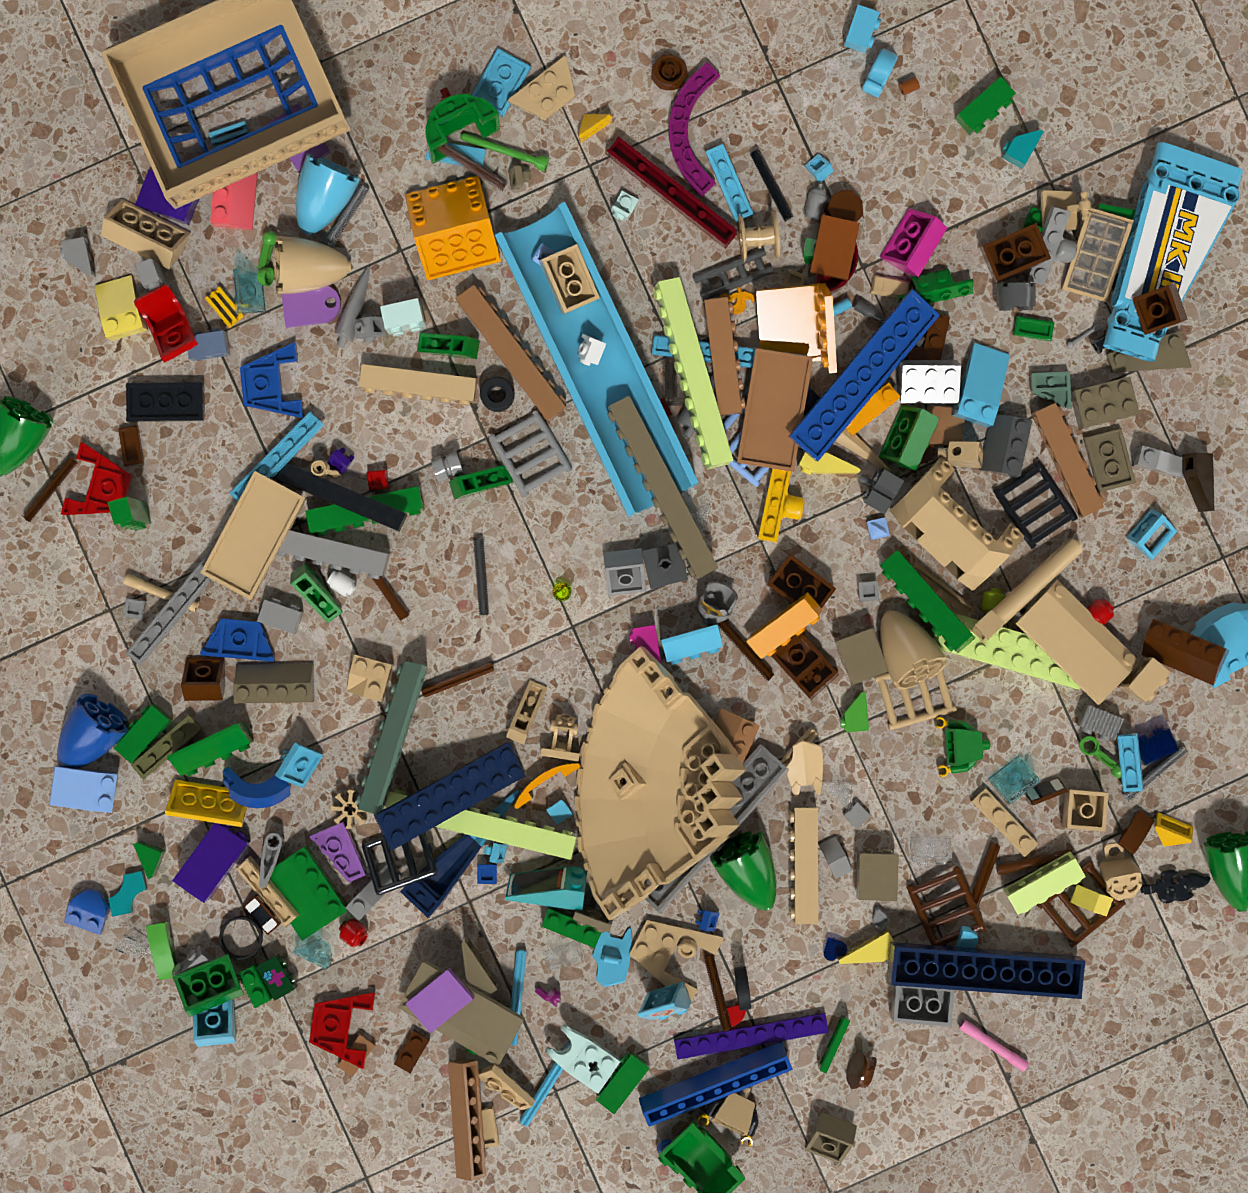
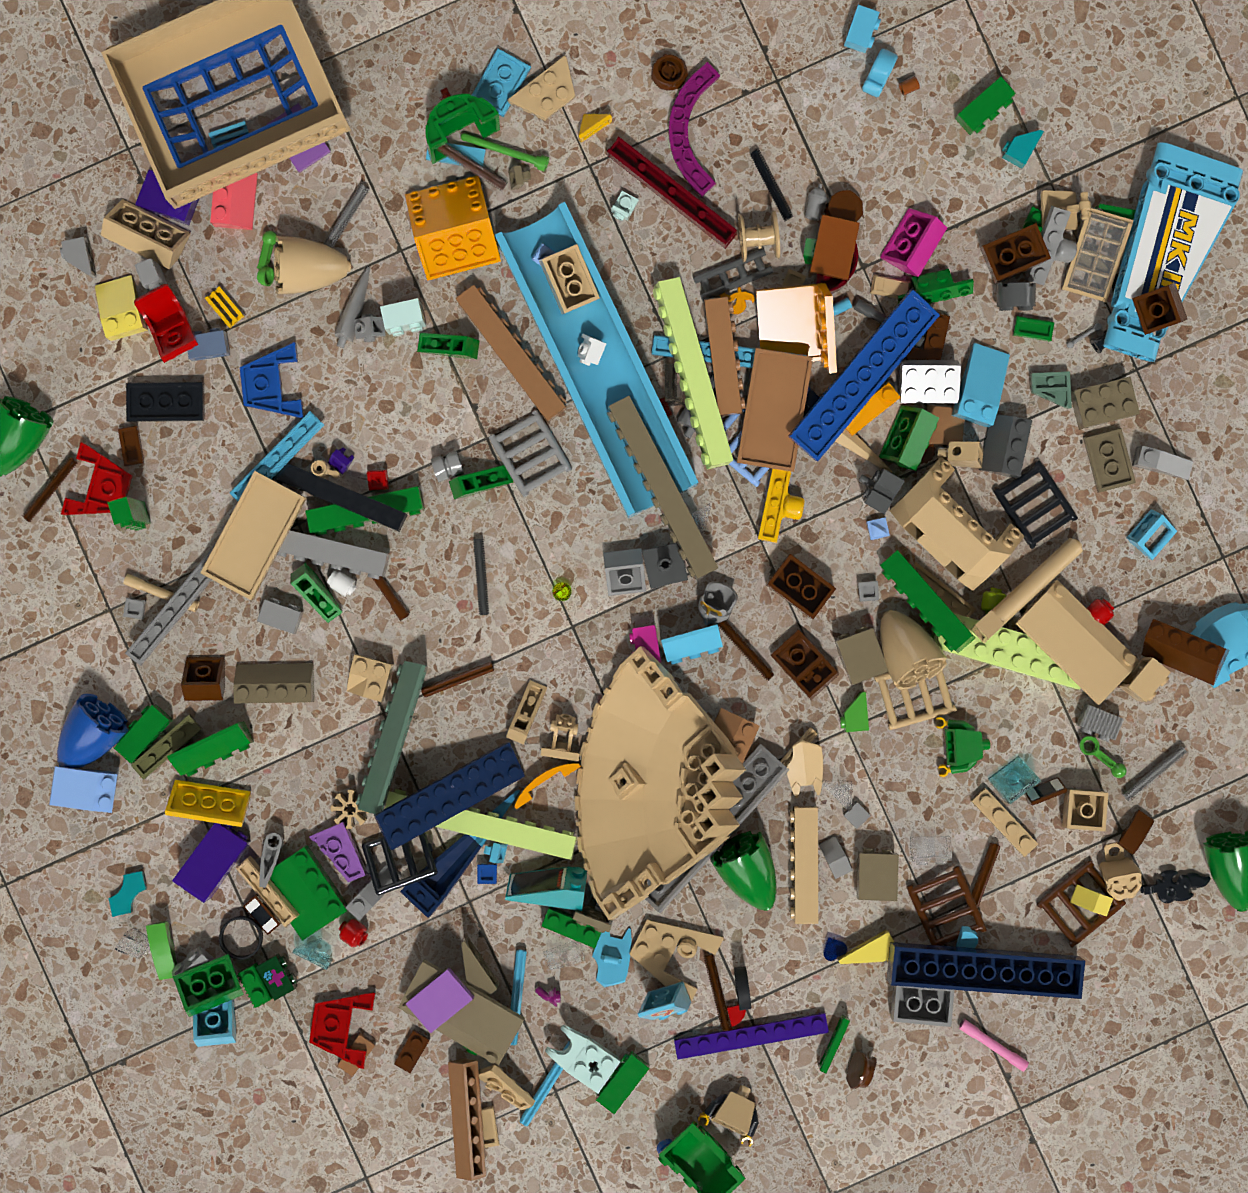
blue slope [64,888,110,935] -> none
green slope [133,841,166,879] -> none
blue wing [200,618,275,662] -> none
blue arch [222,767,291,808] -> none
clear light blue slope [232,269,266,314] -> none
medium azure tile [275,742,323,788] -> none
medium lavender tile [282,286,341,328] -> none
medium azure cylinder [296,153,361,235] -> none
tan brick [359,364,477,406] -> none
black tyre [480,377,515,412] -> none
medium azure slope [546,798,573,825] -> none
blue brick [638,1042,793,1127] -> none
blue tile [695,910,720,931] -> none
medium azure plate [705,144,753,223] -> none
light orange brick [746,592,822,659] -> none
light yellow slope [798,452,861,475] -> none
medium azure slope [805,153,833,183] -> none
dark tan slope [805,1112,857,1164] -> none
light grey tile [873,906,893,934] -> none
reddish brown piece [996,849,1074,875] -> none
yellowish green brick [1003,852,1086,915] -> none
medium nougat brick [1031,403,1104,518] -> none
dark tan wing [1106,331,1192,373] -> none
medium azure tile [1117,733,1144,792] -> none
clear blue brick [1138,726,1179,766] -> none
yellow slope [1155,812,1194,847] -> none
dark brown slope [1182,453,1215,512] -> none

